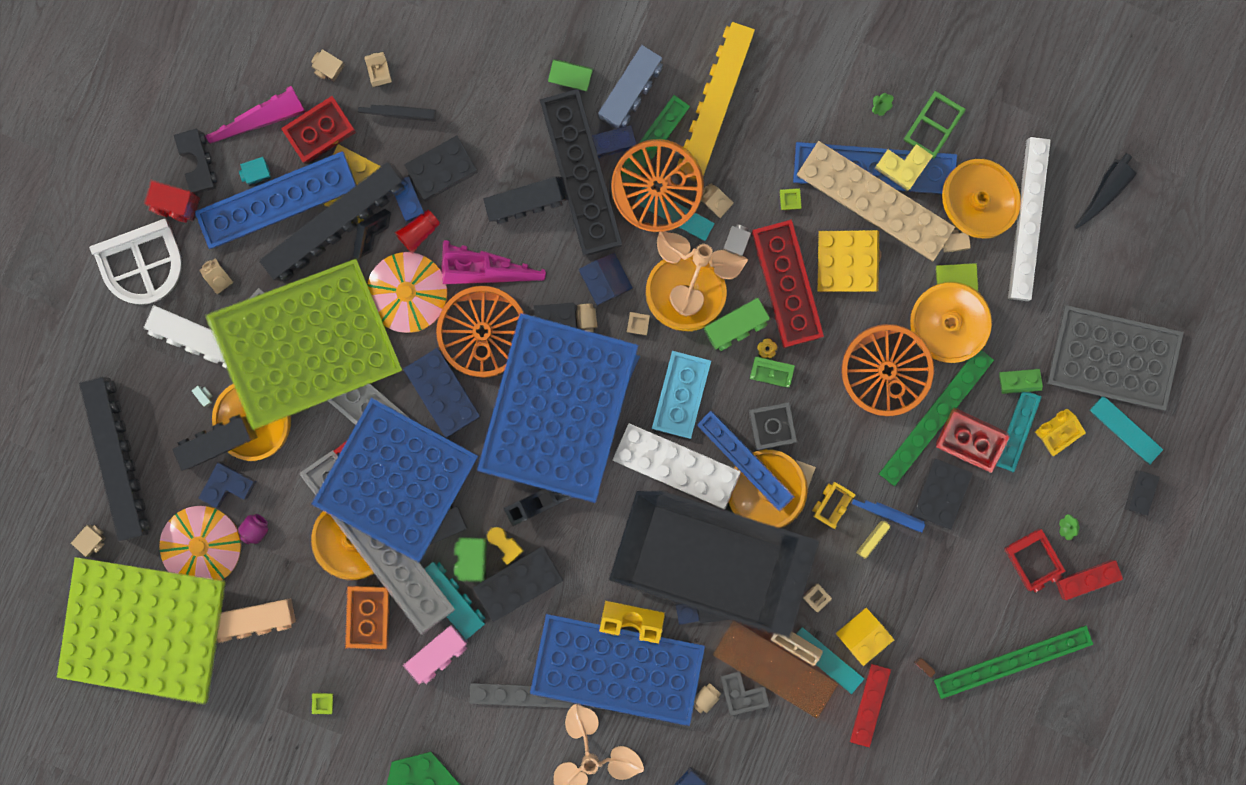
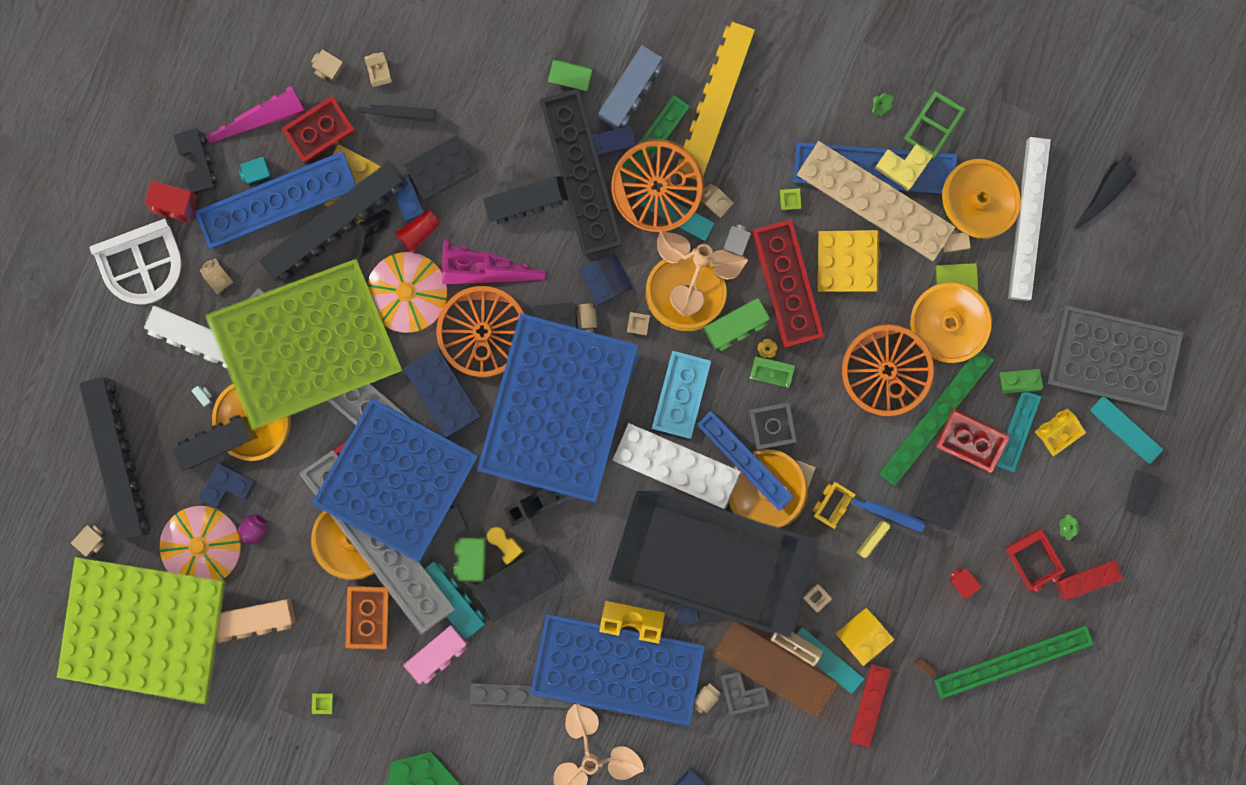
none -> red brick [948,567,982,600]

